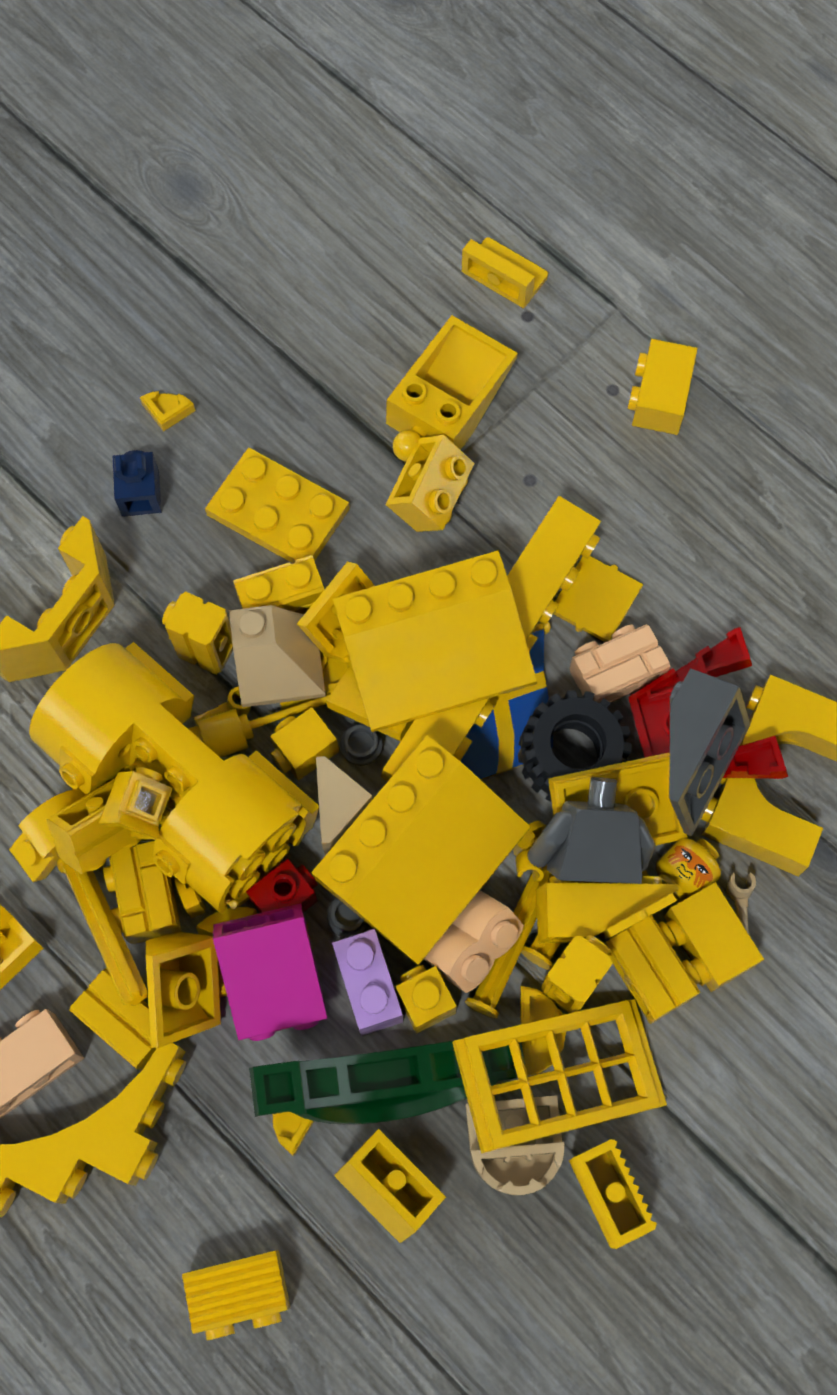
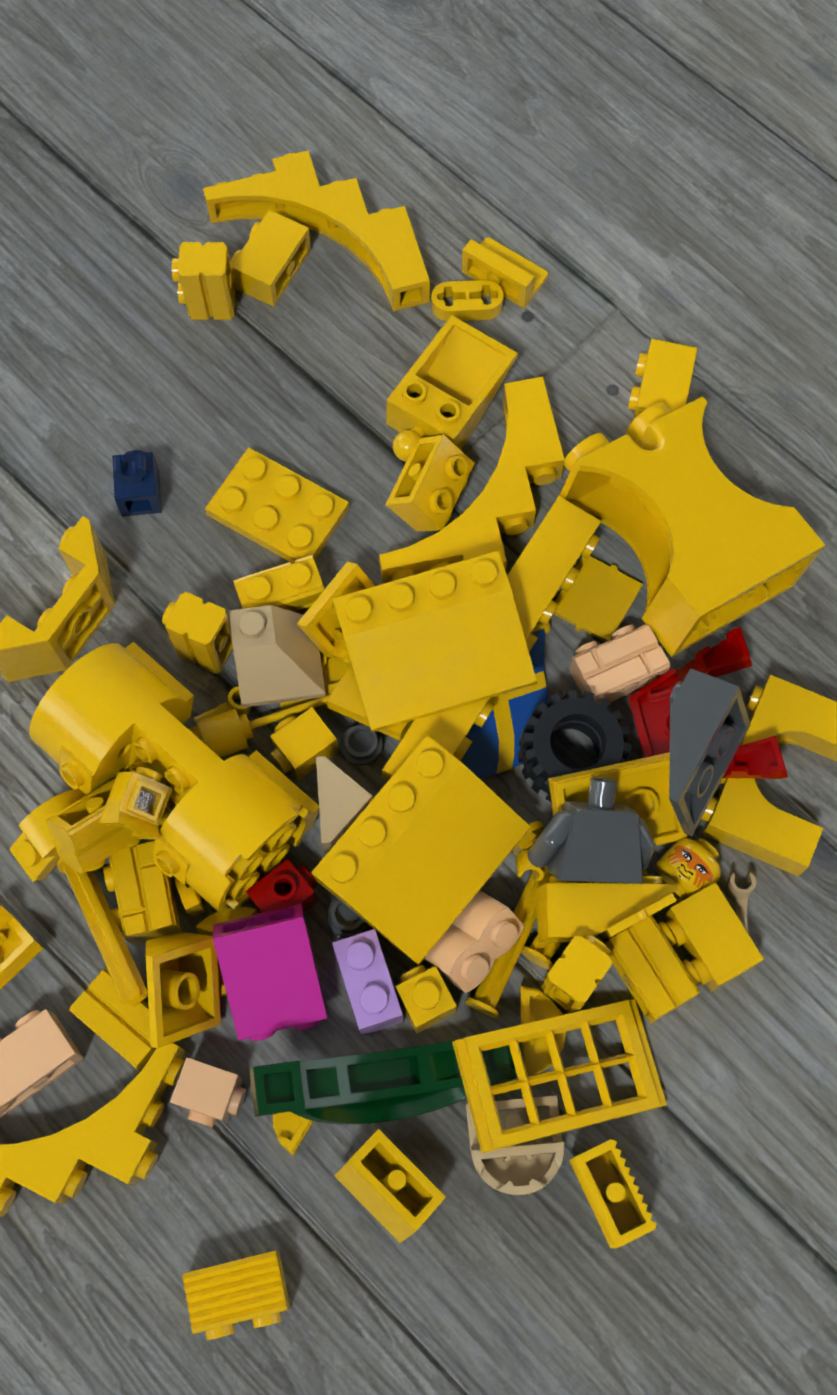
yellow tile [140,391,196,432] -> none
none -> light nougat brick [170,1057,246,1128]
none -> yellow brick [172,242,236,320]
none -> yellow arch [203,150,430,311]
none -> yellow brick [230,210,311,307]
none -> yellow arch [379,376,565,584]
none -> yellow beam [431,280,504,321]
none -> yellow brick [559,396,825,657]

